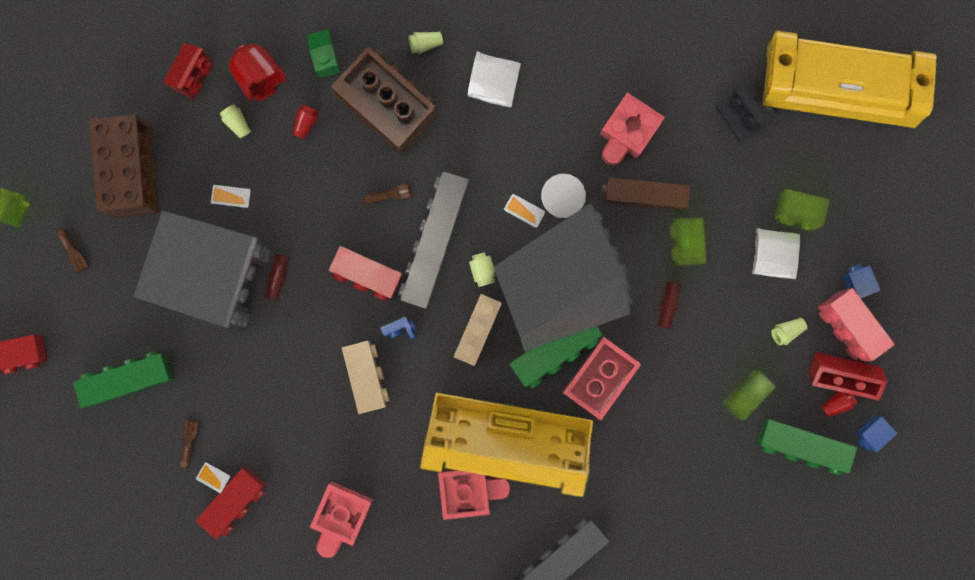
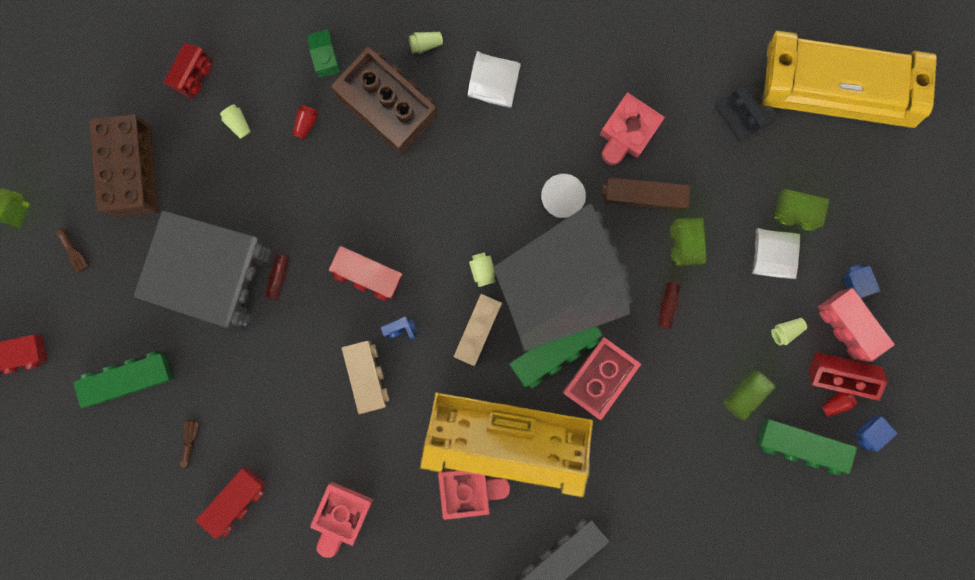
sticker [196,462,230,493] -> none
sticker [211,185,251,208] -> none
red cylinder [229,44,286,101] -> none
reddish brown piece [364,183,412,204] -> none
brick [398,171,469,310] -> none
sticker [504,194,545,228] -> none

